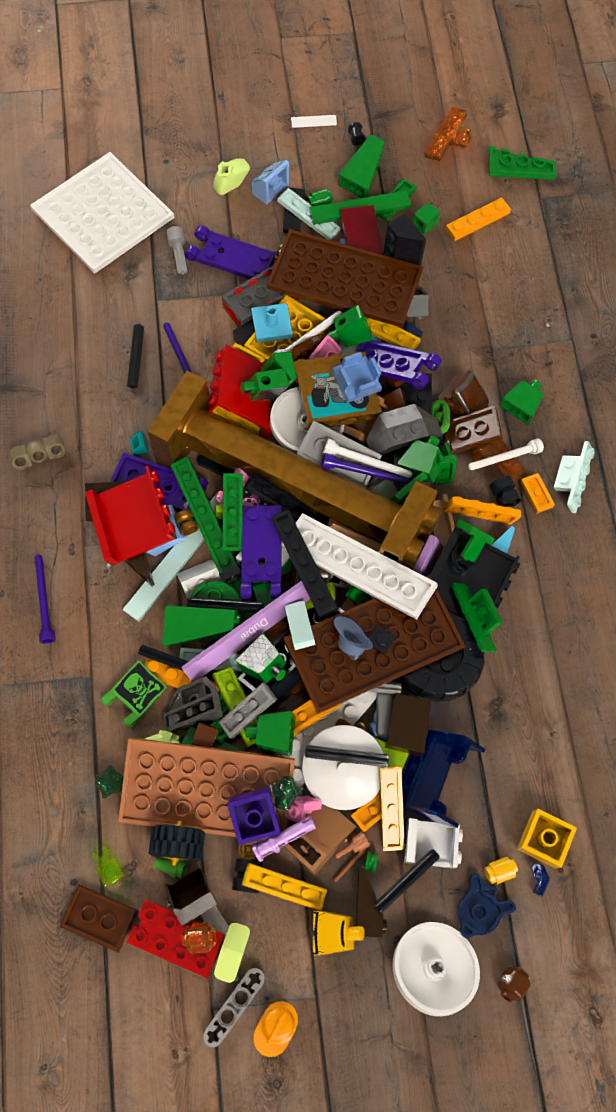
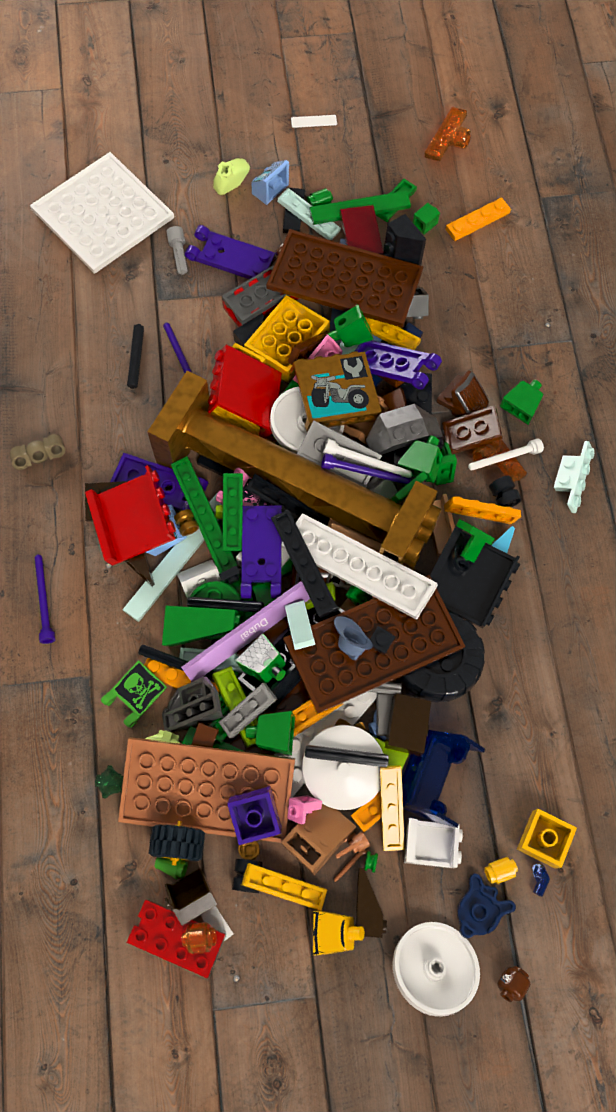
reddish brown tile [59,885,138,953] -> none
clear neon green plate [92,846,125,887] -> none
teal slope [130,431,149,456] -> none
light grey beam [203,968,265,1047] -> none
yellowish green piece [214,923,250,983] -> none
green torso [240,368,289,401] -> none
medium azure tile [251,303,293,343] -> none
lavender pin [252,816,316,862] -> none
light orange piece [254,1001,298,1057] -> none
green tile [261,352,297,386] -> none
clear green rock [269,776,303,810] -> none
white piece [272,311,343,354] -> none
medium blue panel [331,352,382,403] -> none
green slope [338,134,385,198] -> none
black bush [348,122,366,146] -> none
black axle [373,849,440,914] -> none
lavender tile [413,535,443,576] -> none
bright green plate [432,399,450,434] -> none
green bracket [451,583,503,653] -> none
green wing [489,145,556,180] -> none
light orange plate [520,473,555,514] -> none

